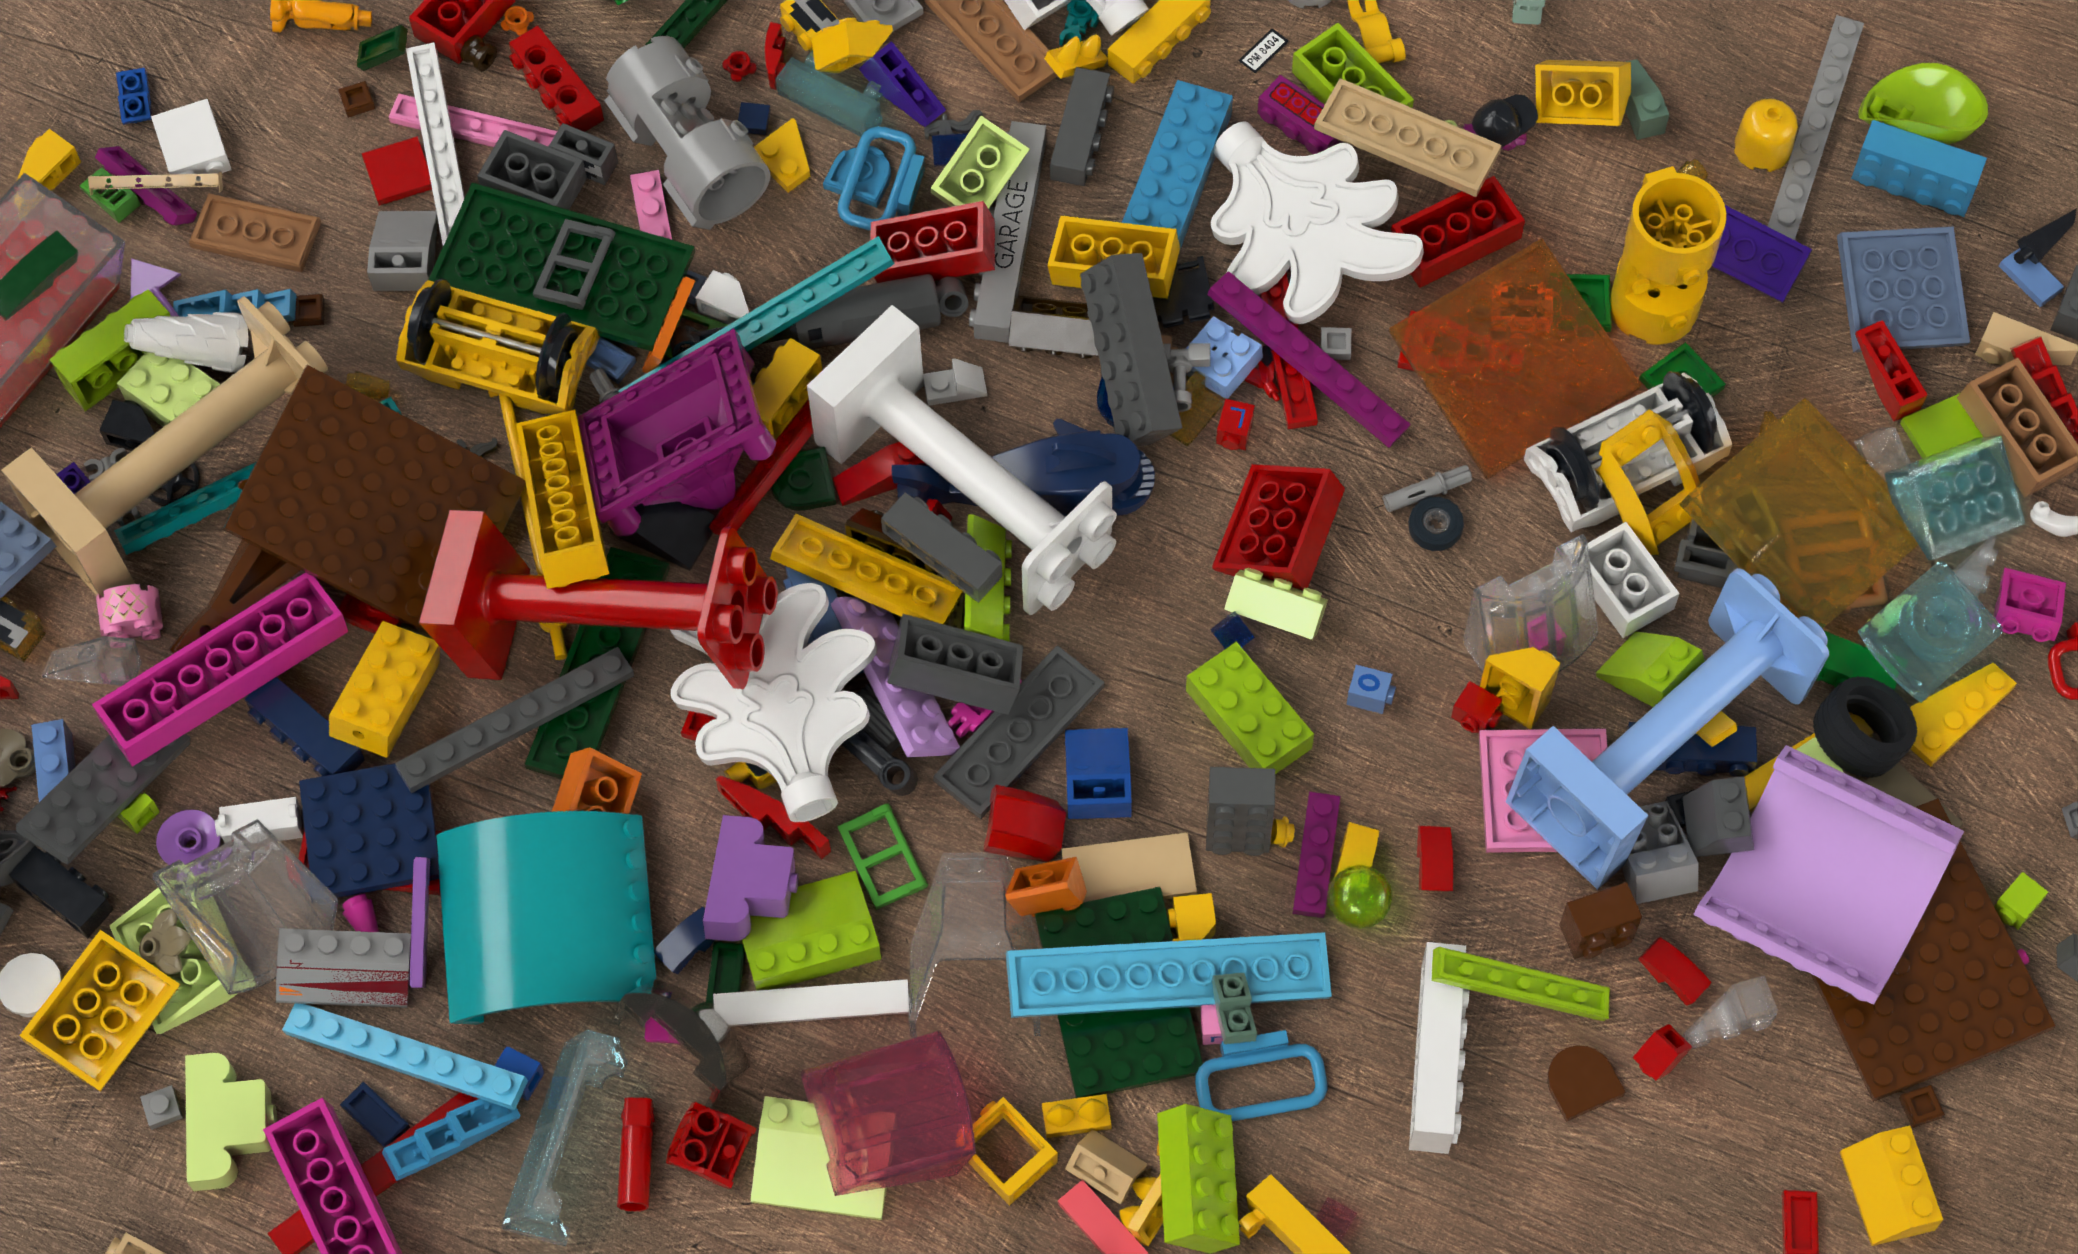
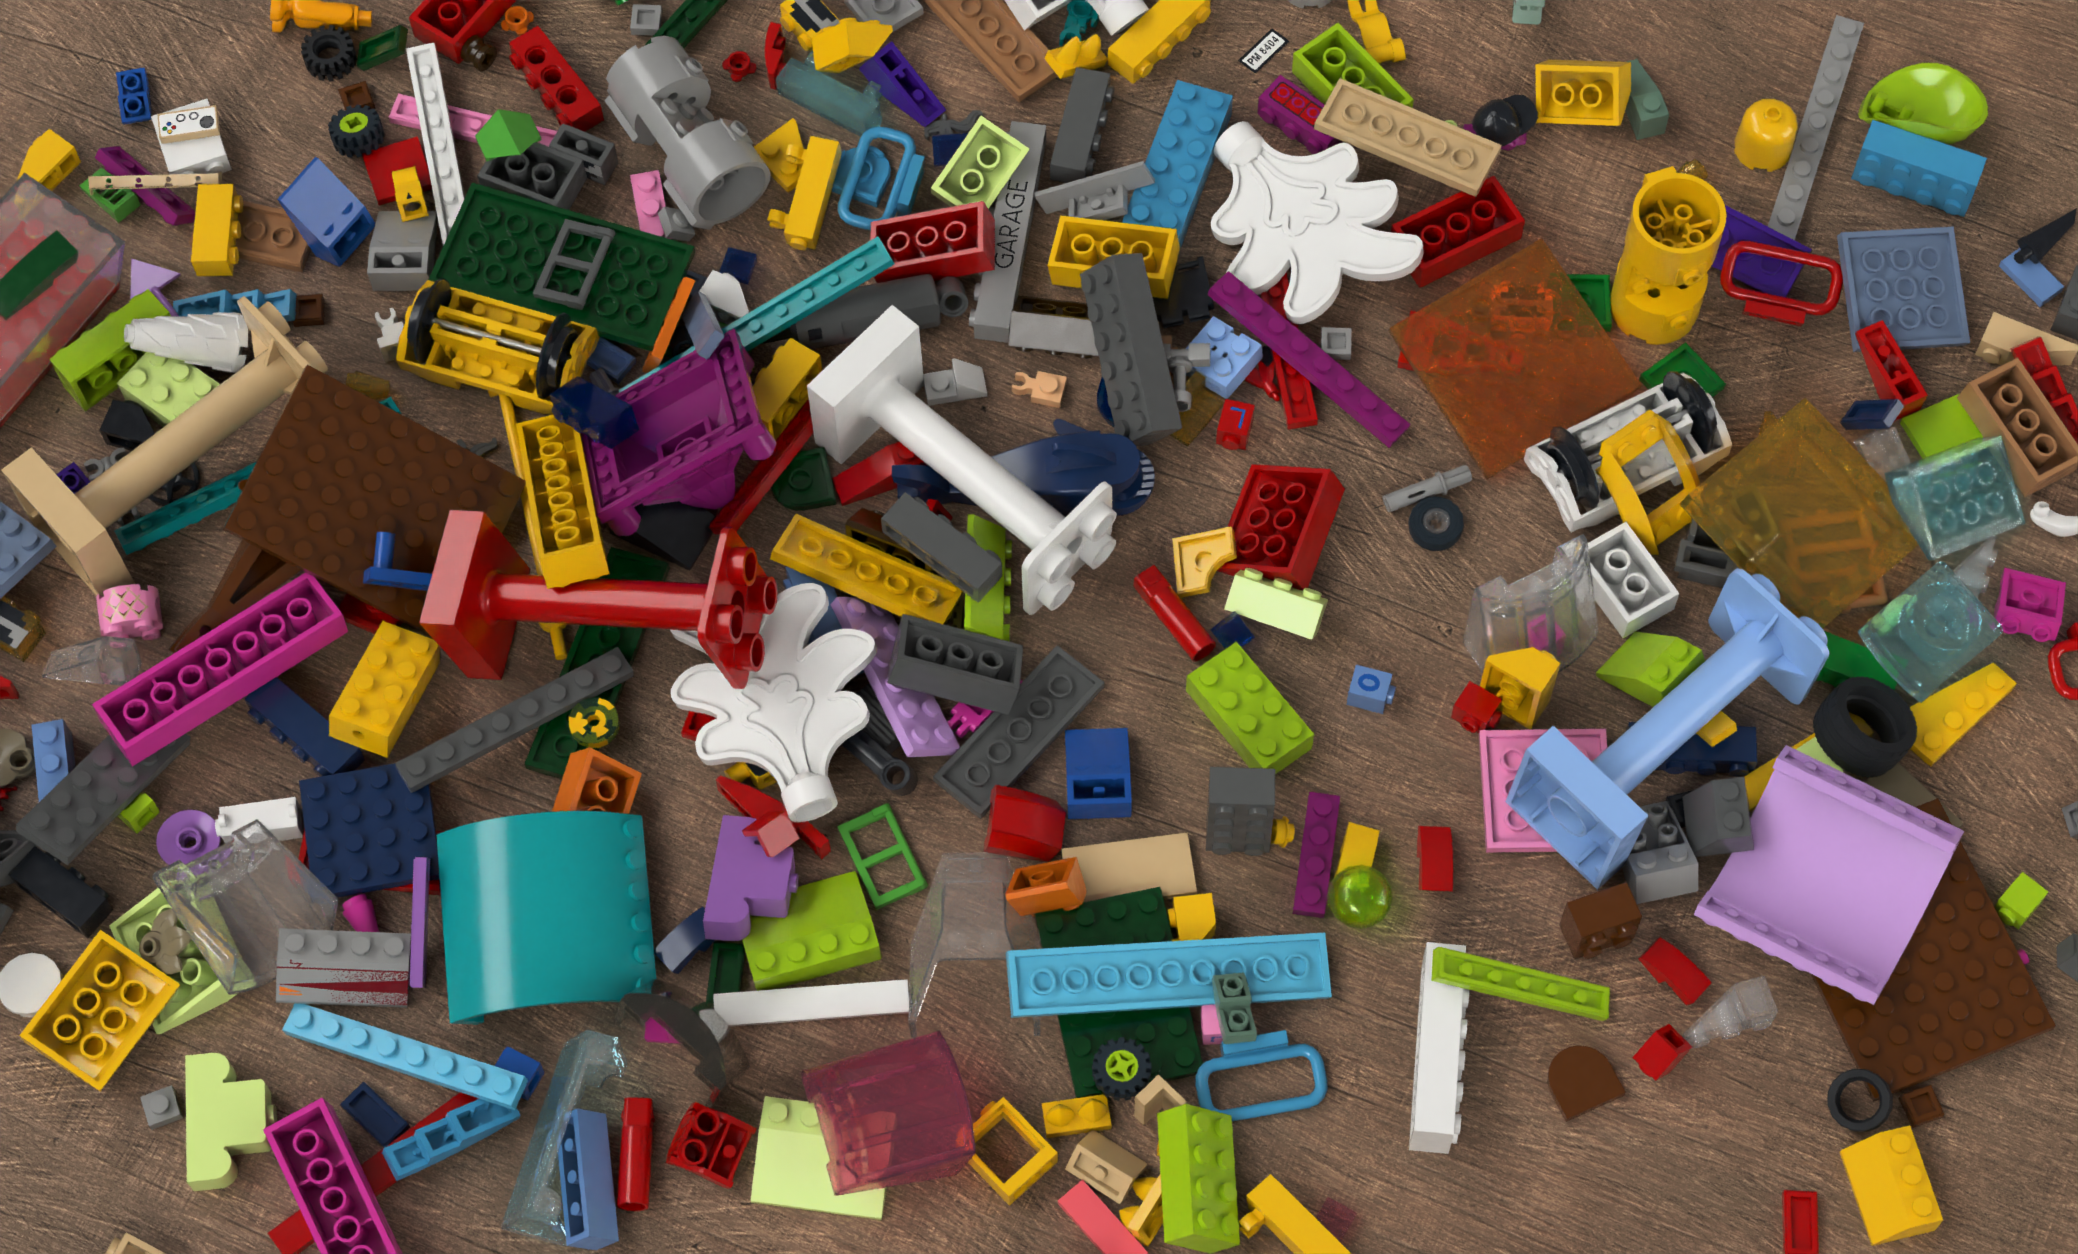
dark blue tile [738,102,771,135] -> none
none -> tile [157,105,220,144]
none -> yellow brick [191,184,243,276]
none -> slope [277,157,375,267]
none -> black tyre [301,25,357,81]
none -> black wheel [328,105,385,158]
none -> blue piece [363,532,432,591]
none -> white piece [375,308,404,362]
none -> yellow leg [392,166,429,222]
none -> bright green slope [475,109,541,161]
none -> clear blue brick [549,376,640,449]
none -> medium blue brick [555,1108,619,1250]
none -> clear green piece [569,698,620,748]
none -> light grey plate [630,4,663,36]
none -> light grey plate [658,207,695,241]
none -> sand blue tile [681,290,724,360]
none -> clear blue plate [719,247,757,285]
none -> panel [742,811,800,857]
none -> yellow brick [767,136,842,250]
none -> light nougat plate [1012,371,1067,408]
none -> light grey bracket [1034,161,1155,221]
none -> black wheel [1092,1037,1151,1101]
none -> red piece [1133,565,1216,662]
none -> tan panel [1134,1074,1187,1125]
none -> yellow tile [1172,526,1237,598]
none -> red bar [1720,241,1843,327]
none -> black tyre [1827,1069,1893,1132]
none -> dark blue tile [1840,399,1904,430]

